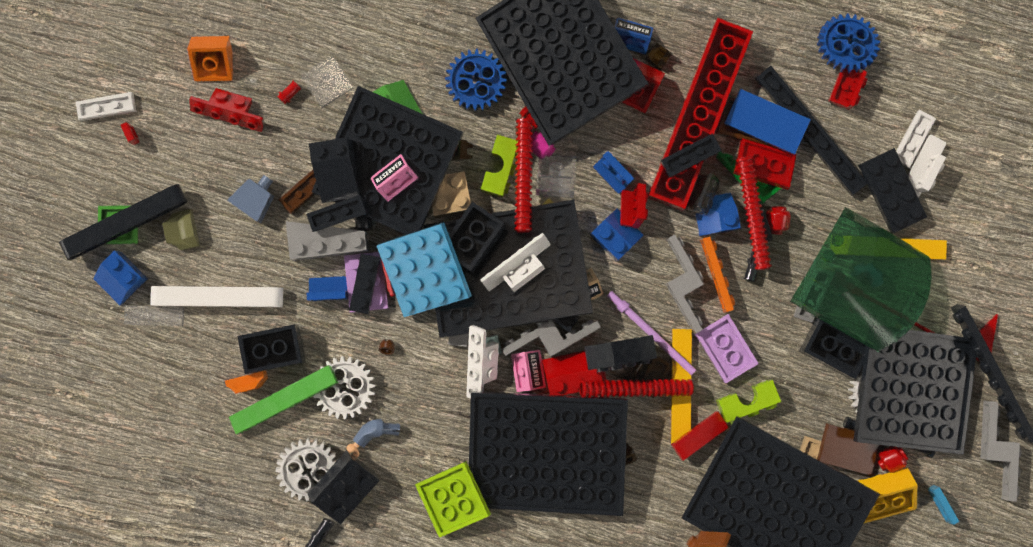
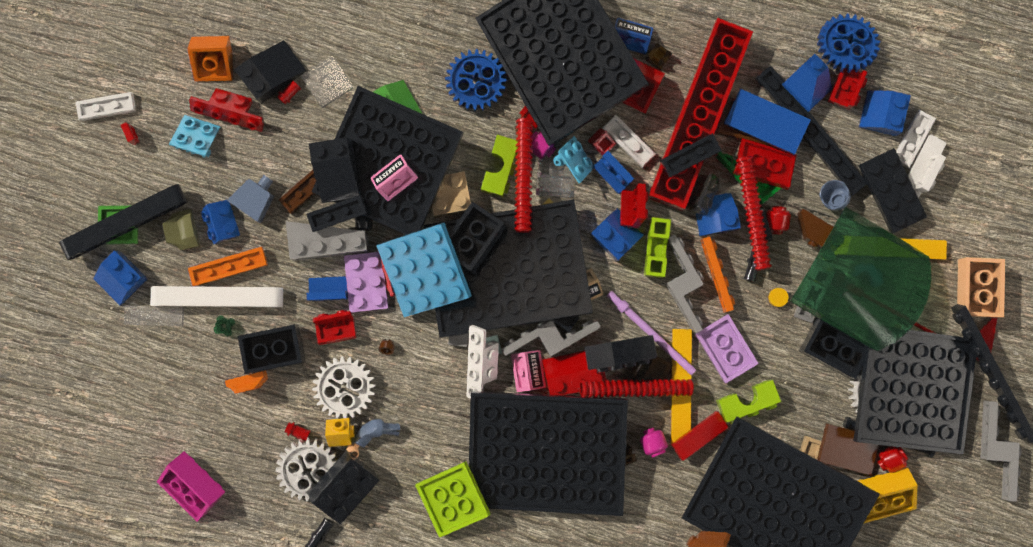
bright green tile [229,365,338,435] -> none
black plate [349,254,381,314] -> none
dark brown tile [452,140,473,162] -> none
white bracket [481,233,550,292] -> none
dark azure tile [928,485,960,525] -> none
none -> dark pink slope [157,451,225,522]
none -> medium azure hinge [169,115,220,158]
none -> orange plate [188,247,268,287]
none -> blue bracket [202,200,240,244]
none -> clear green plate [214,315,235,337]
none -> black slope [234,40,307,104]
none -> red pin [284,422,311,442]
none -> red bracket [313,310,357,345]
none -> yellow brick [325,418,355,447]
none -> medium azure hinge [554,136,594,183]
none -> red slope [588,128,617,156]
none -> white tile [602,115,656,168]
none -> dark pink head [640,427,668,458]
none -> lime arch [644,217,671,279]
none -> yellow tile [768,288,789,307]
none -> blue slope [782,54,832,112]
none -> reddish brown slope [797,209,836,250]
none -> sand blue hair [819,180,851,211]
none -> blue slope [859,90,911,136]
none -> light nougat brick [957,257,1005,318]

